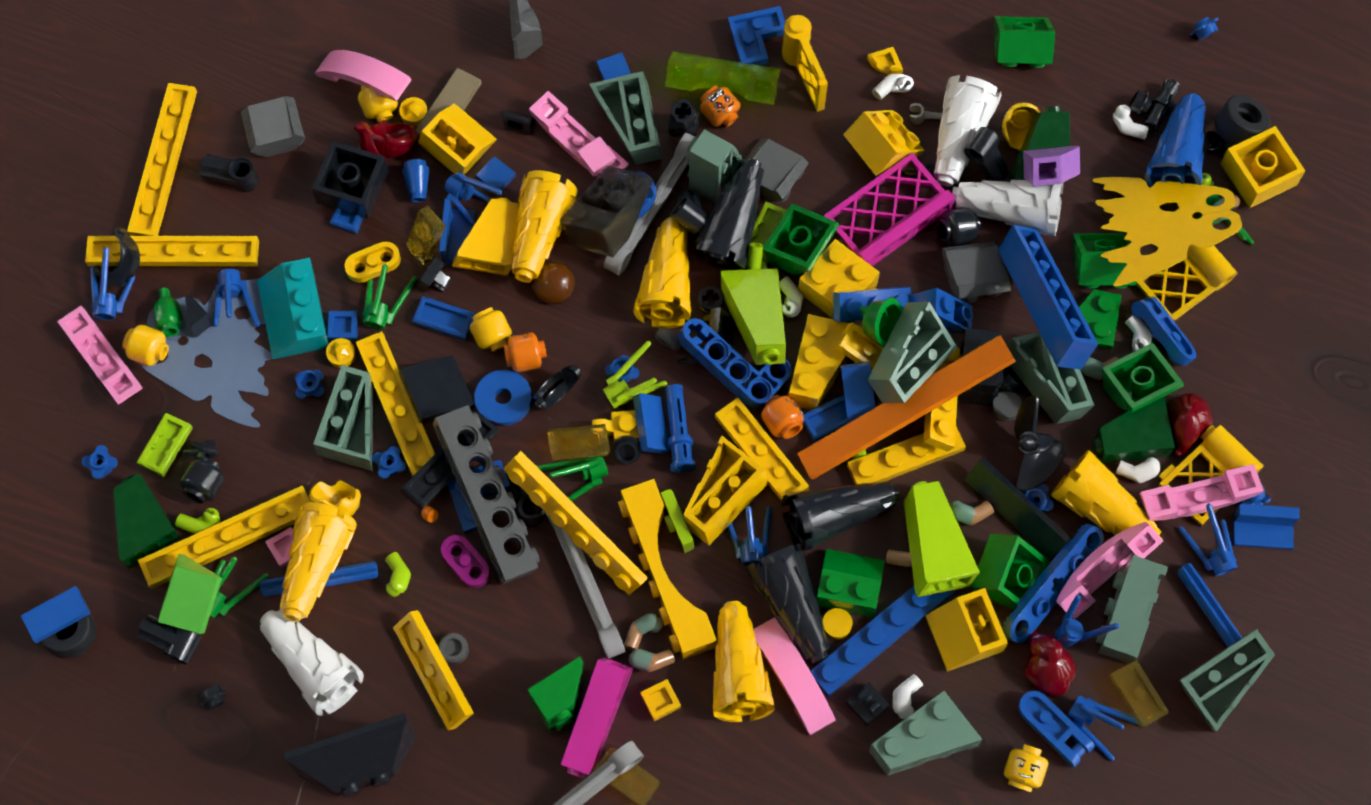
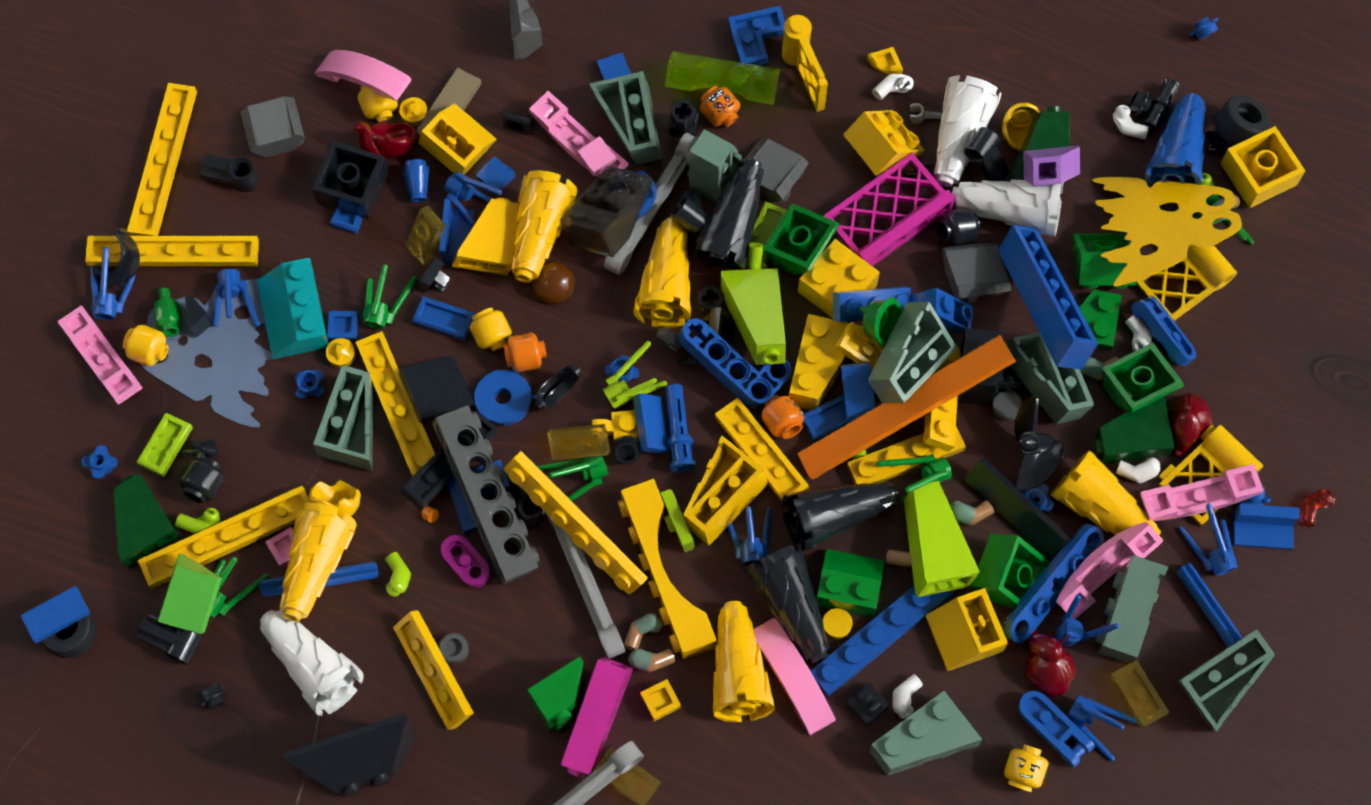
yellow plate [345,242,401,283] -> none
blue plate [372,446,406,479] -> none
arm [779,276,804,318] -> none
green slope [994,16,1055,68] -> none
none -> green plant [876,454,952,504]
none -> clear red arm [1300,489,1336,527]

